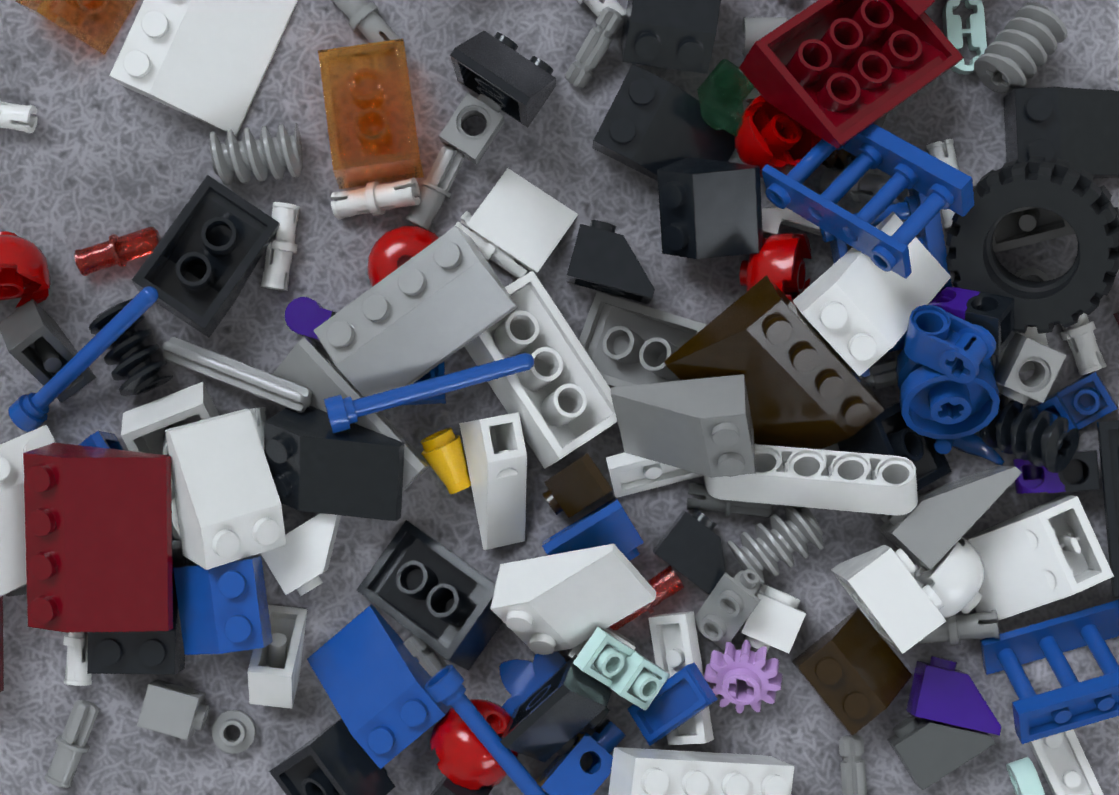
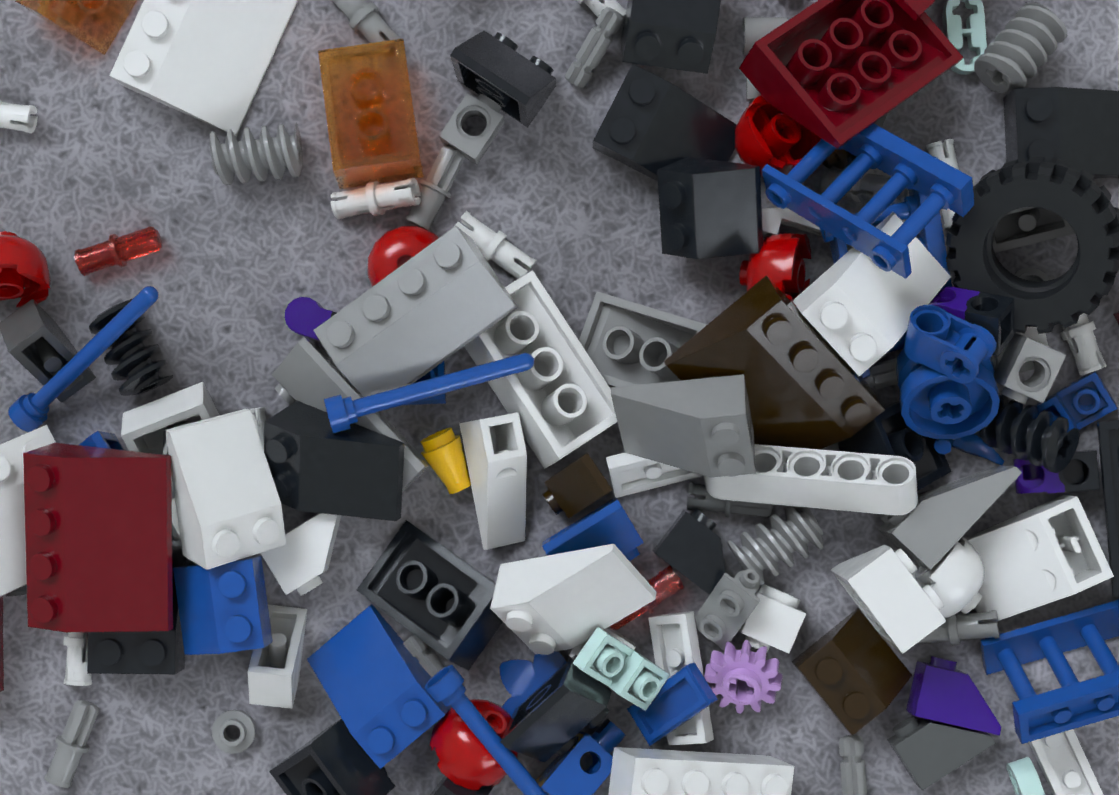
black slope [132,175,280,338] -> none
light grey brick [137,679,210,740] -> none
light grey axle [162,337,312,413] -> none
white pin [260,202,300,291] -> none
white piece [466,168,578,273] -> none
black slope [567,220,655,304] -> none
clear green bracket [697,59,755,137] -> none

